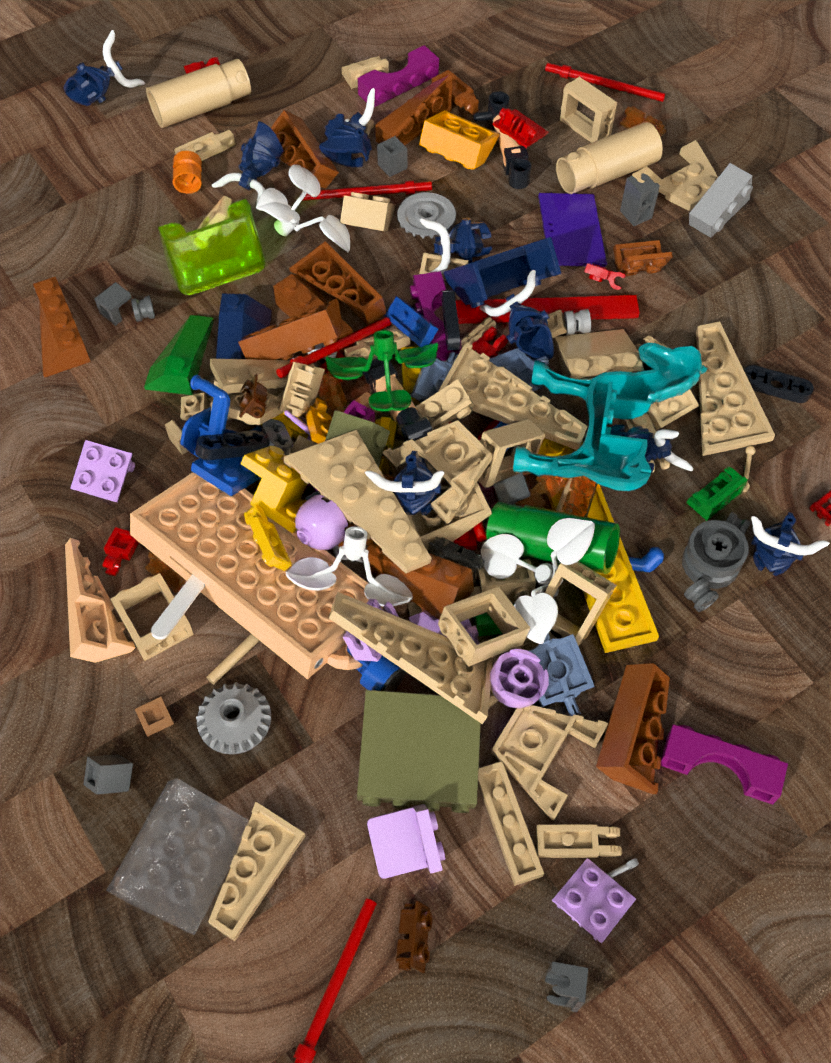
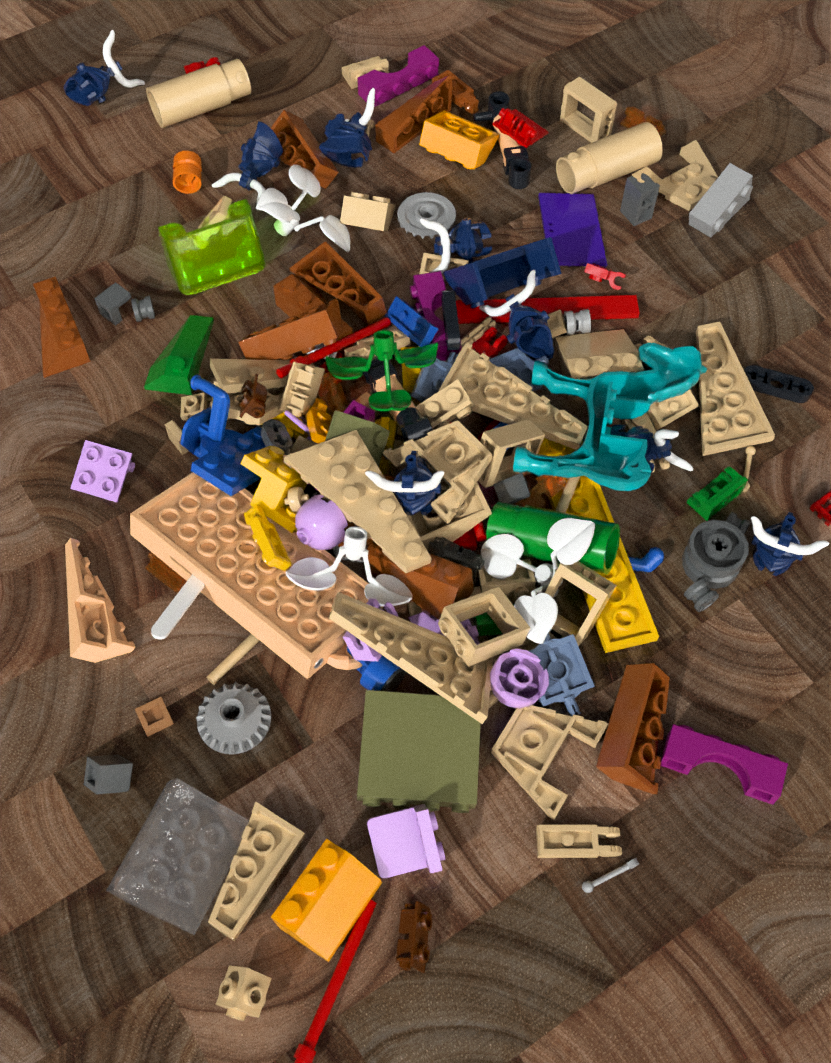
red plate [102,527,140,576] -> none
tan window [111,573,194,661] -> none
tan hinge [174,130,235,161] -> none
black beam [195,430,269,460] -> none
dark blue wedge [216,293,272,359] -> none
red bar [301,180,432,201] -> none
dark grey panel [377,136,408,177] -> none
tan plate [478,761,544,886] -> none
red bar [545,63,666,102] -> none
dark grey hinge [545,961,588,1012] -> none
lavender hinge [552,858,636,944] -> none
clear orange hinge [562,476,597,517] -> none
dark orange bracket [613,240,673,276] -> none
none -> tan brick [216,965,272,1021]
none -> light orange slope [271,839,382,962]
none -> tan piece [284,487,310,512]

